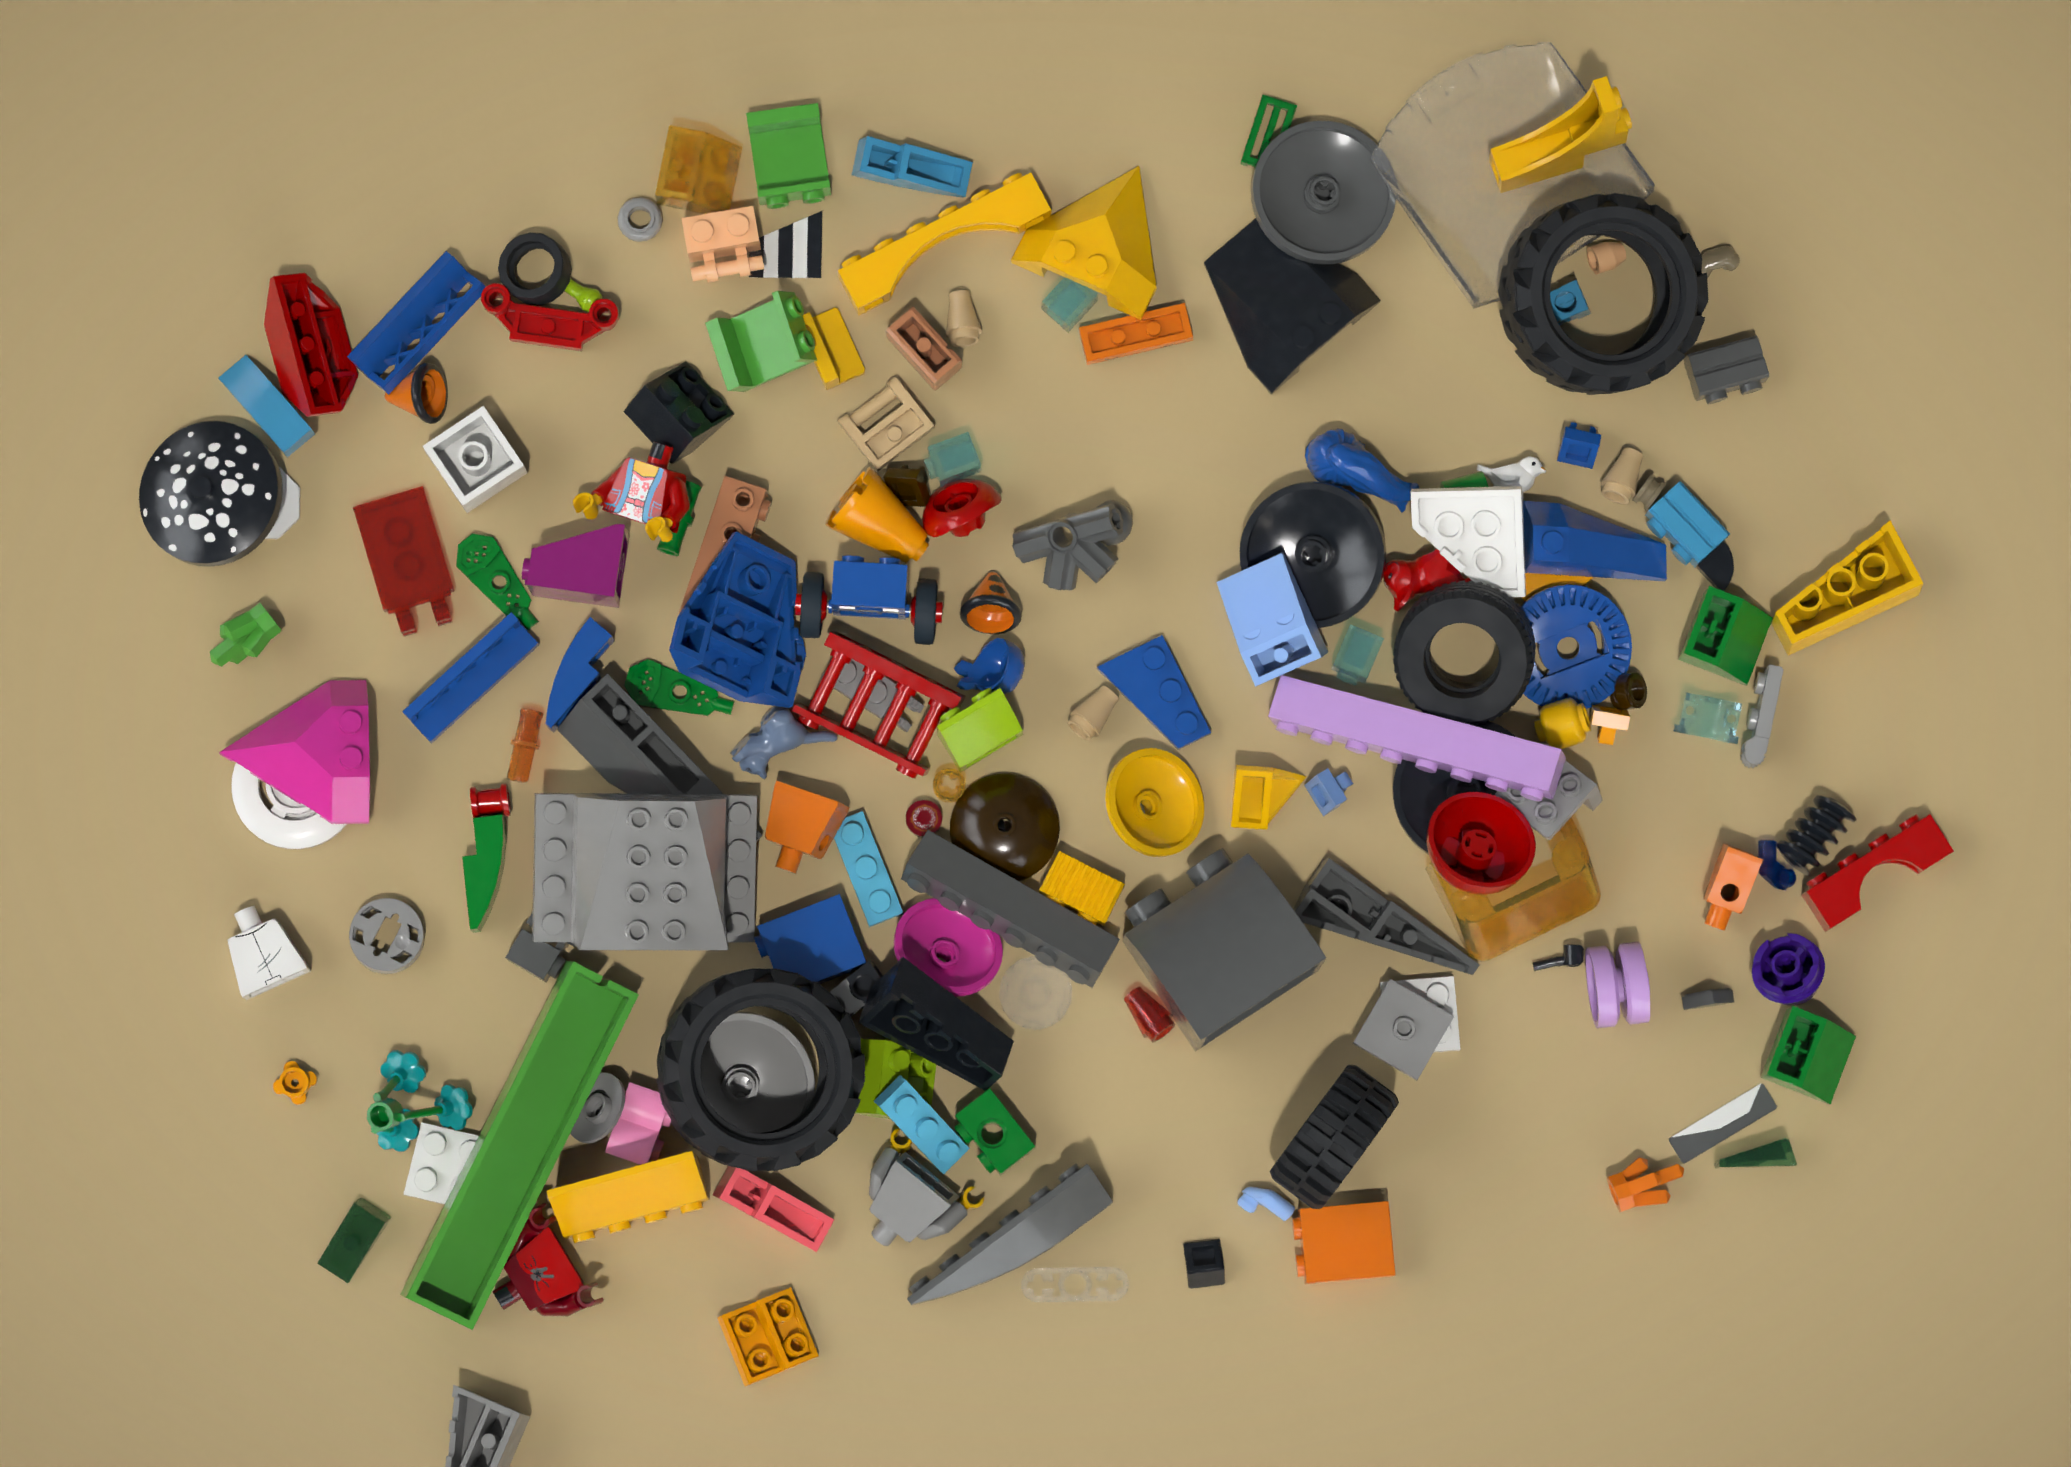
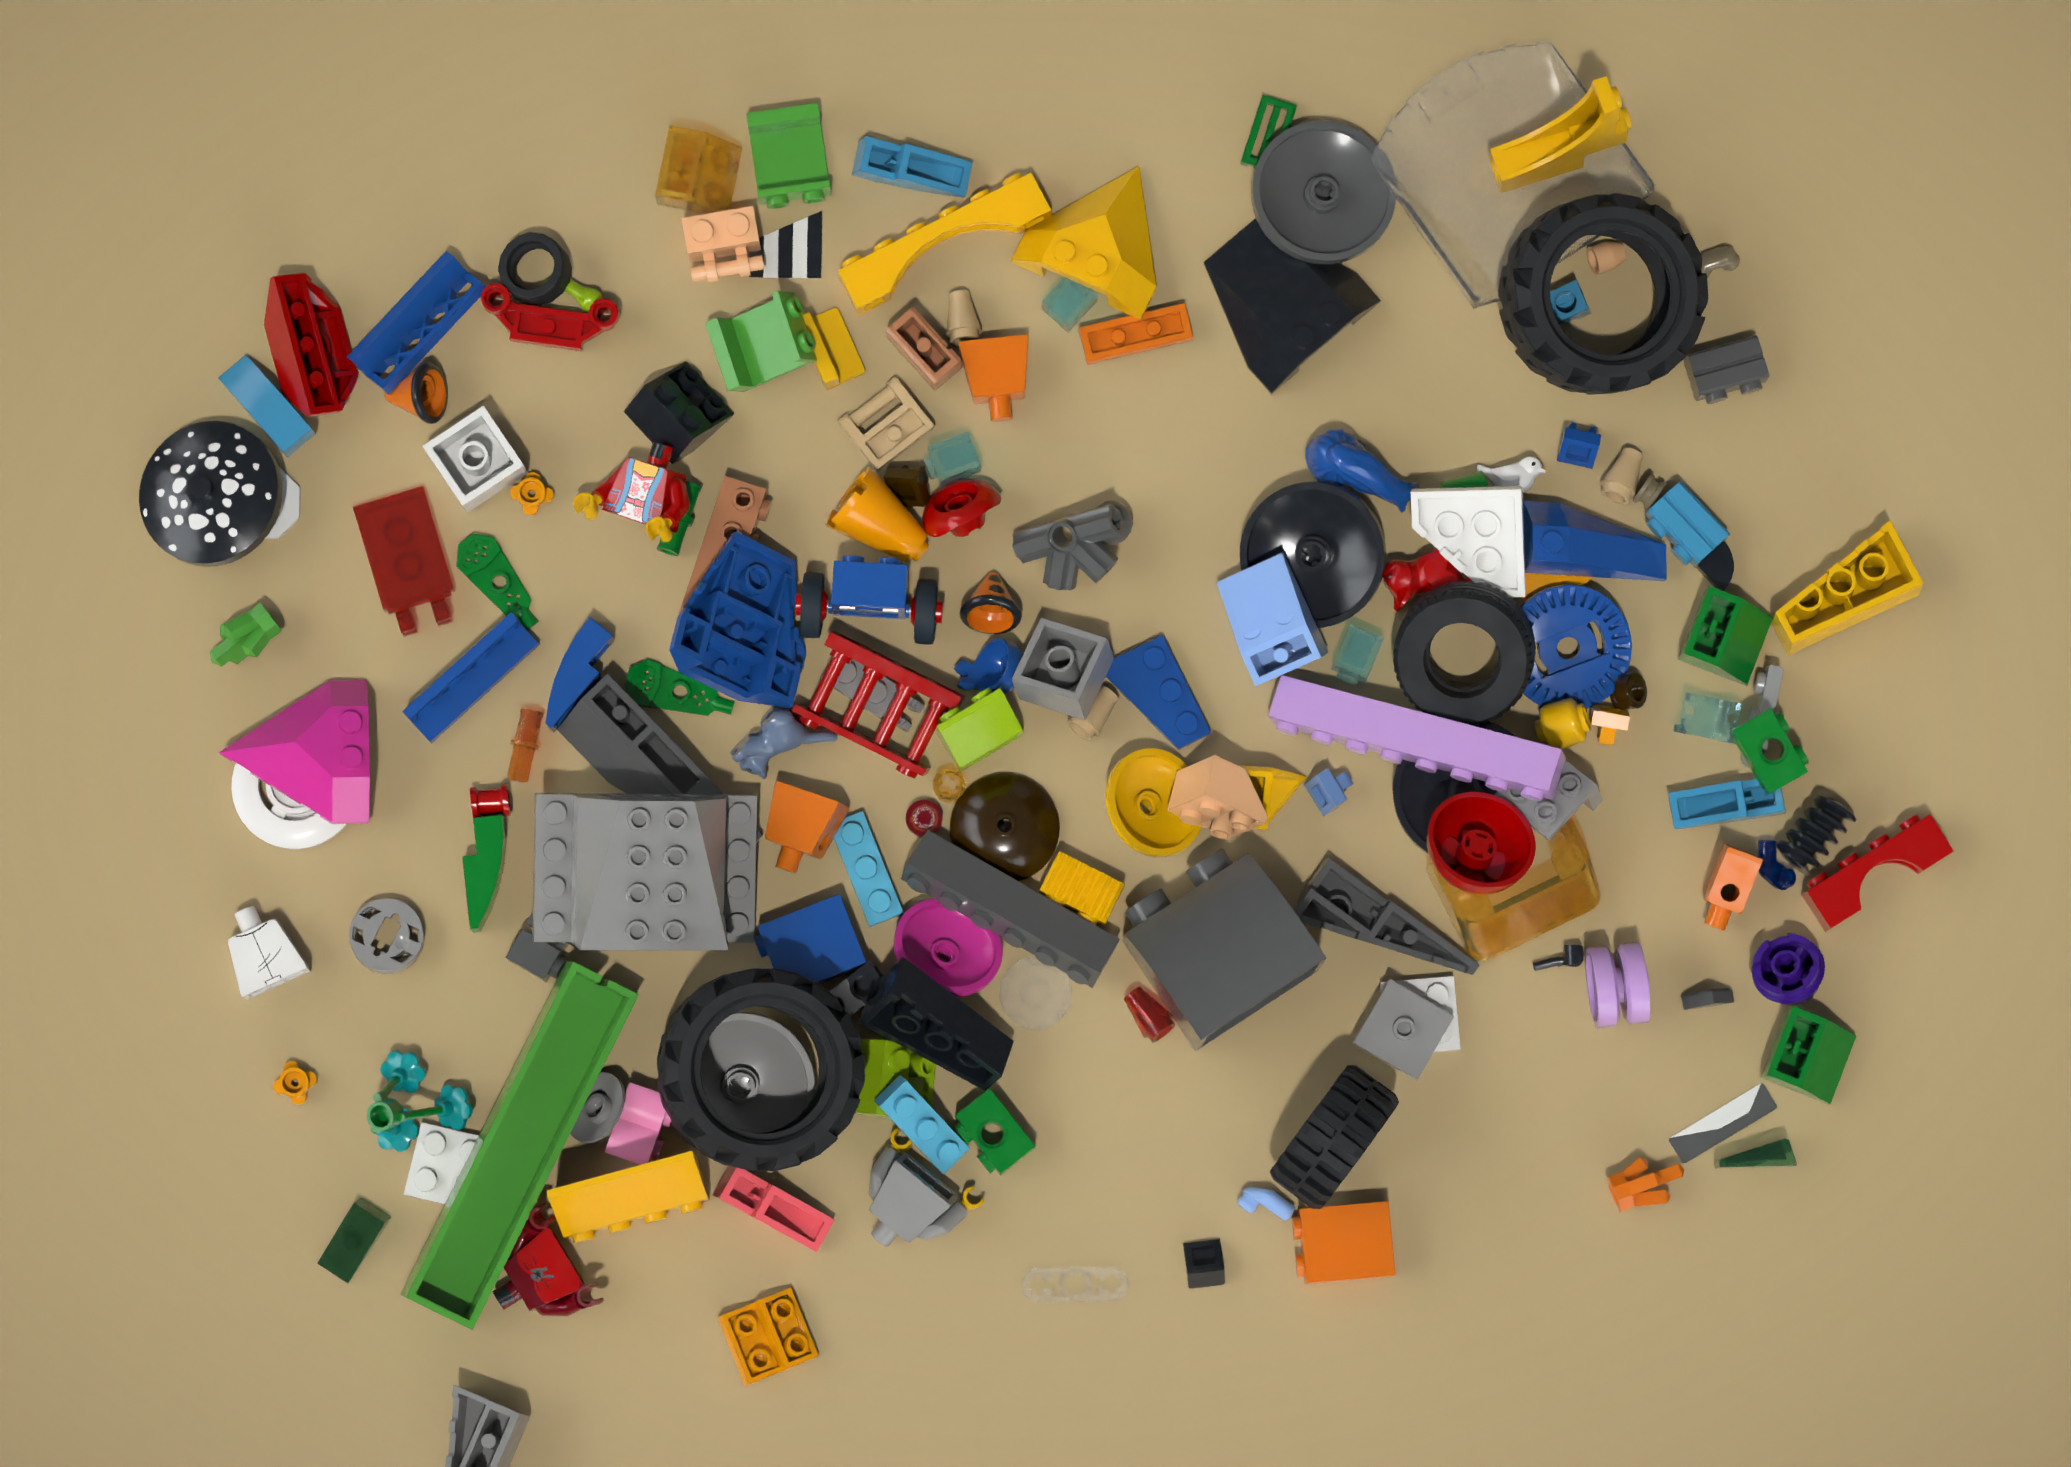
magenta slope [522,524,630,608] -> none
light grey piece [617,197,662,242] -> none
dark grey wedge [907,1163,1113,1305] -> none
none -> light orange plate [510,472,554,516]
none -> orange torso [959,334,1028,422]
none -> light grey brick [1012,617,1114,720]
none -> light nougat slope [1167,755,1268,839]
none -> dark azure slope [1668,779,1786,830]
none -> green brick [1729,708,1809,796]

